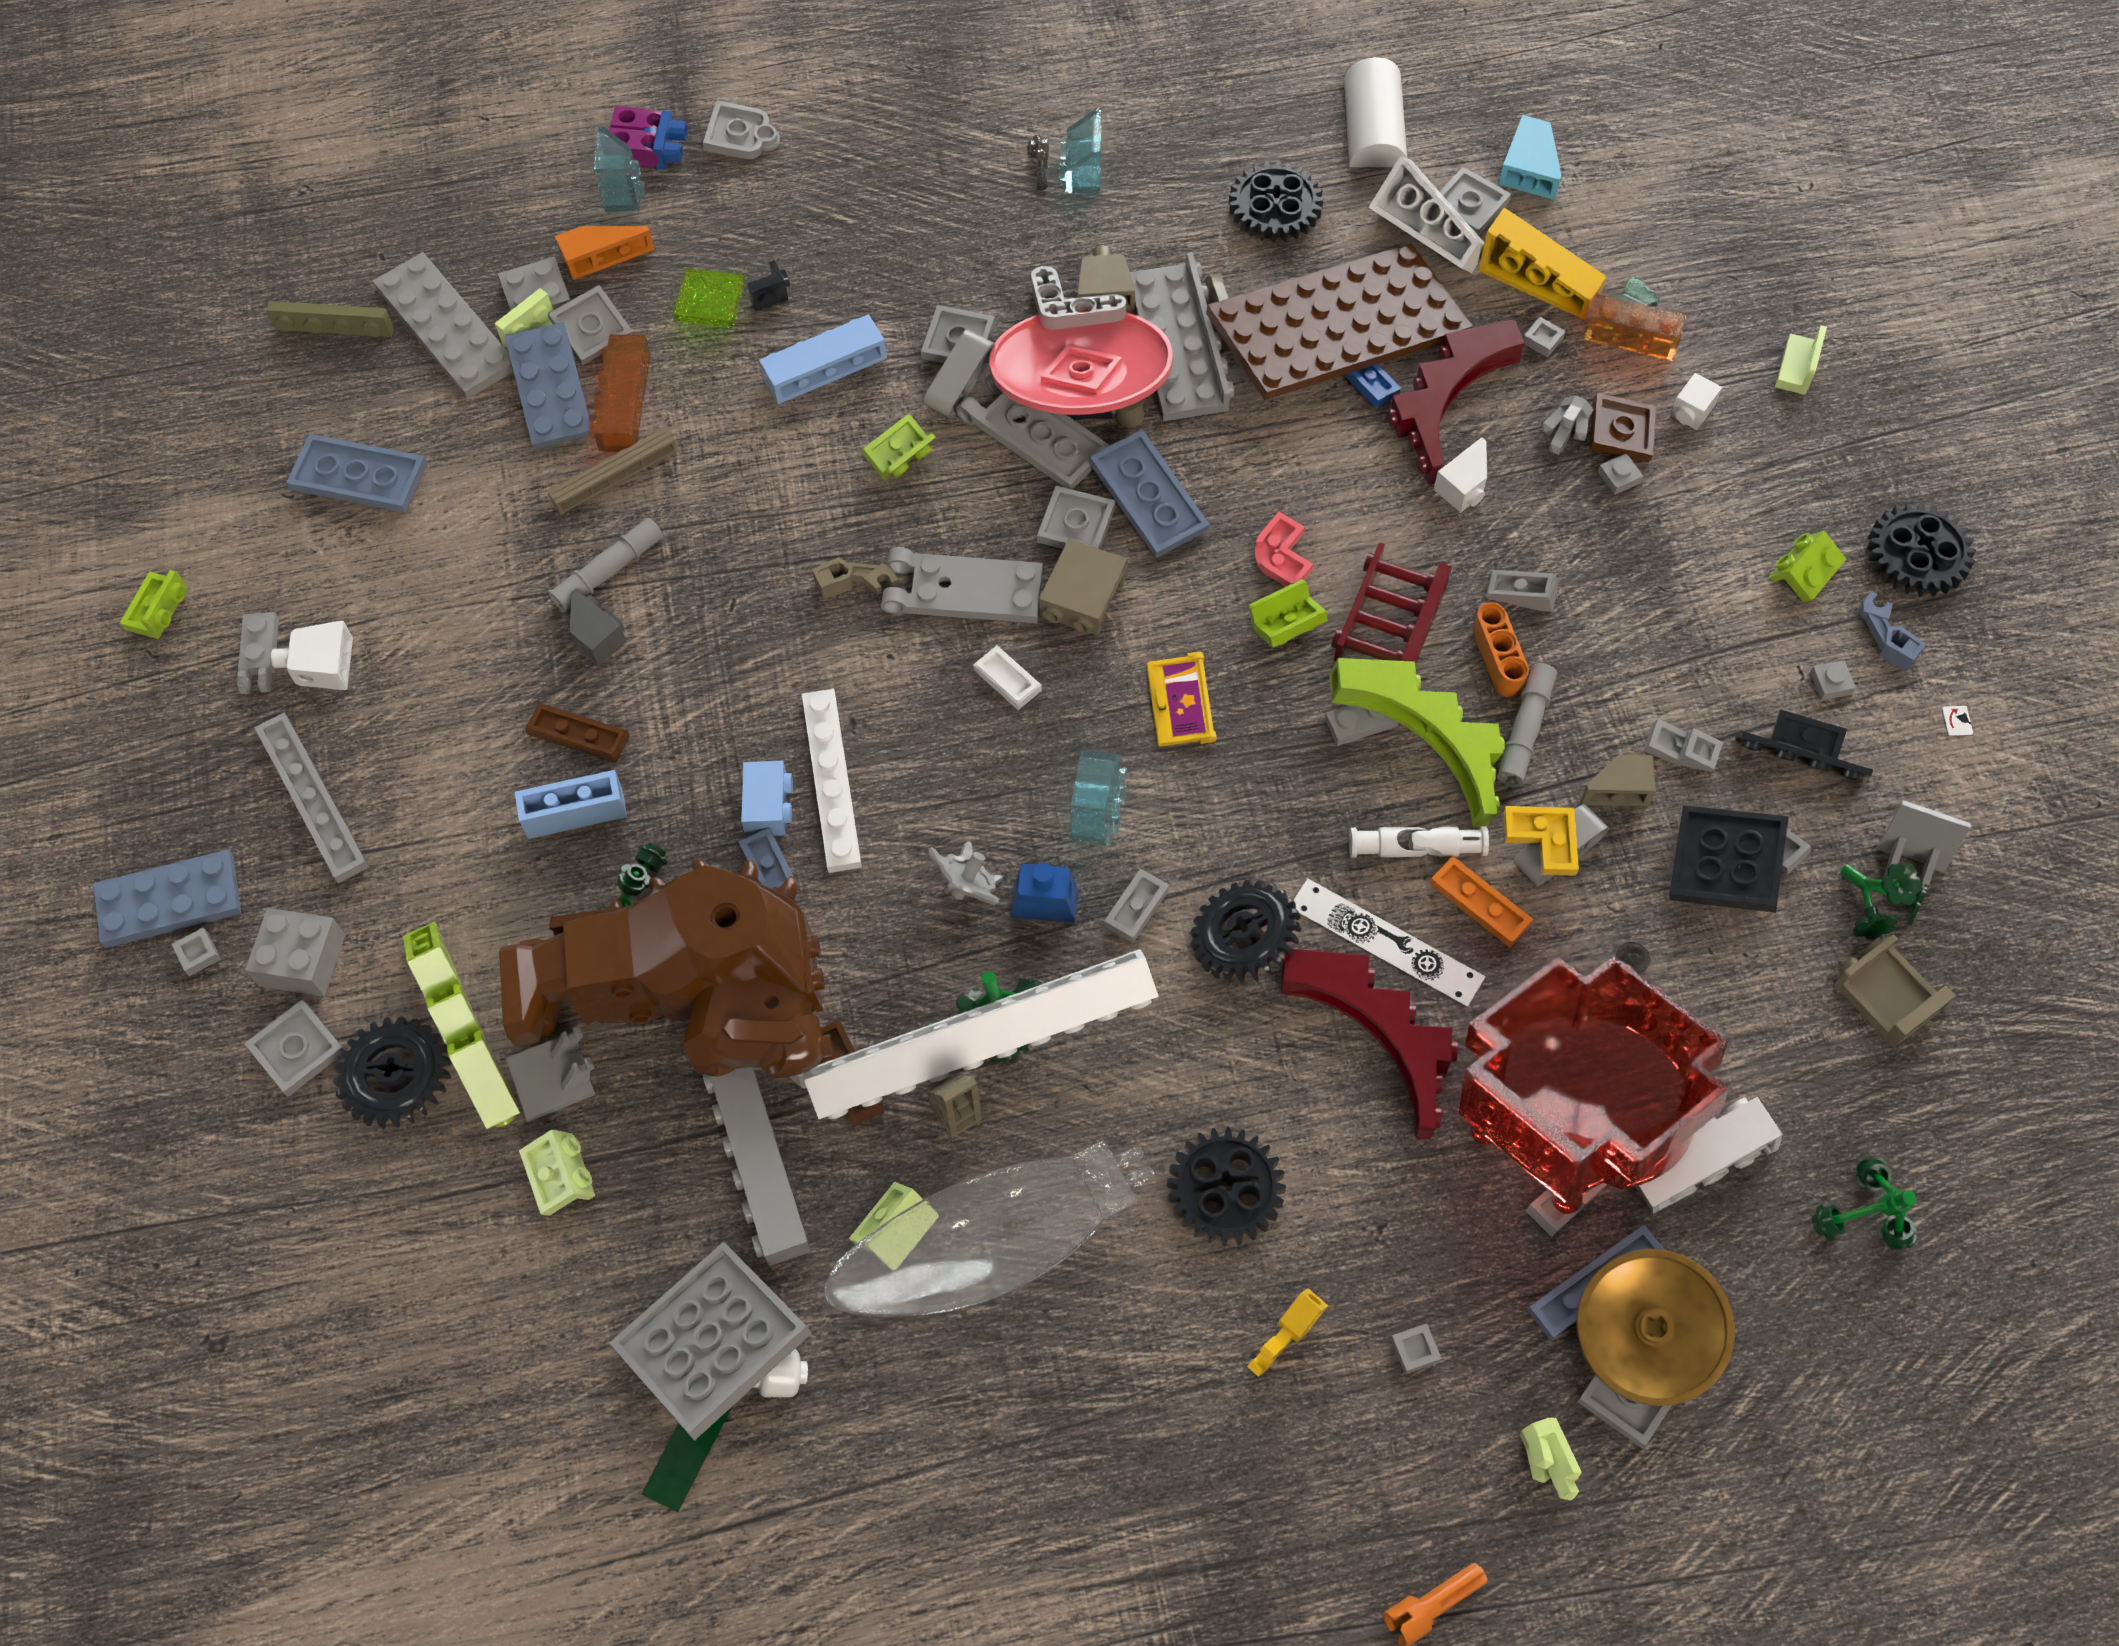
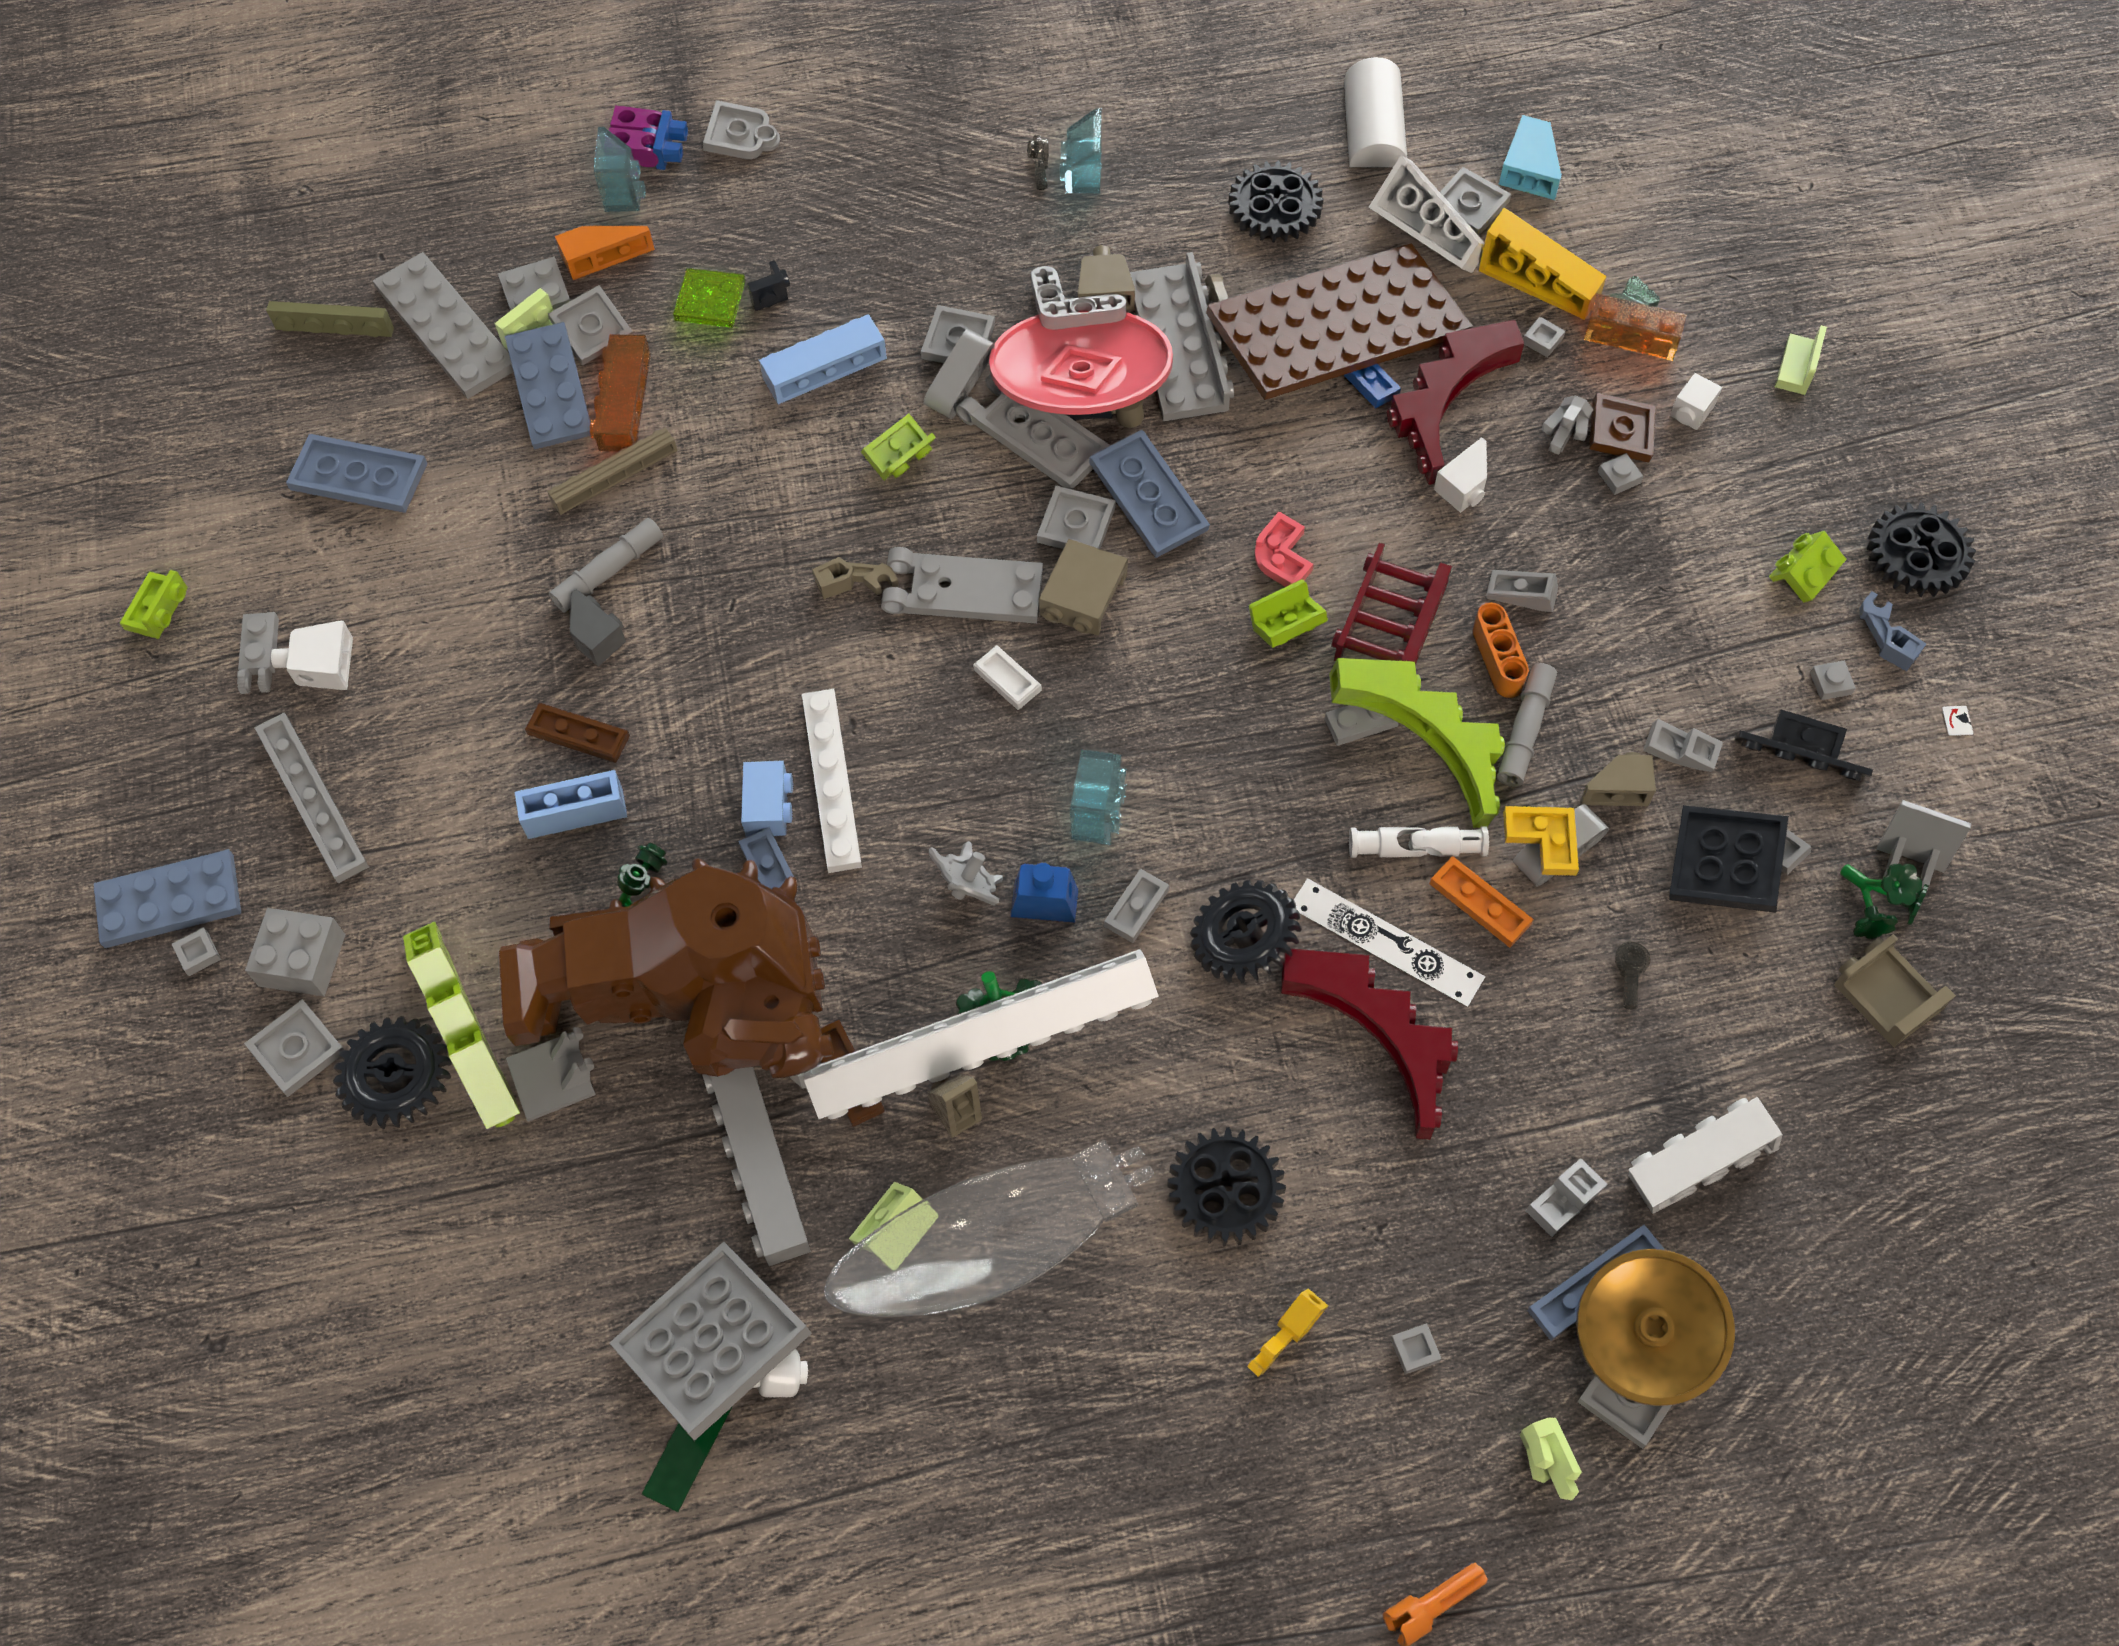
yellowish green bracket [519,1129,595,1216] -> none
door [1146,652,1217,747] -> none
clear red windscreen [1458,956,1729,1214] -> none
dark green plant [1812,1156,1917,1250] -> none

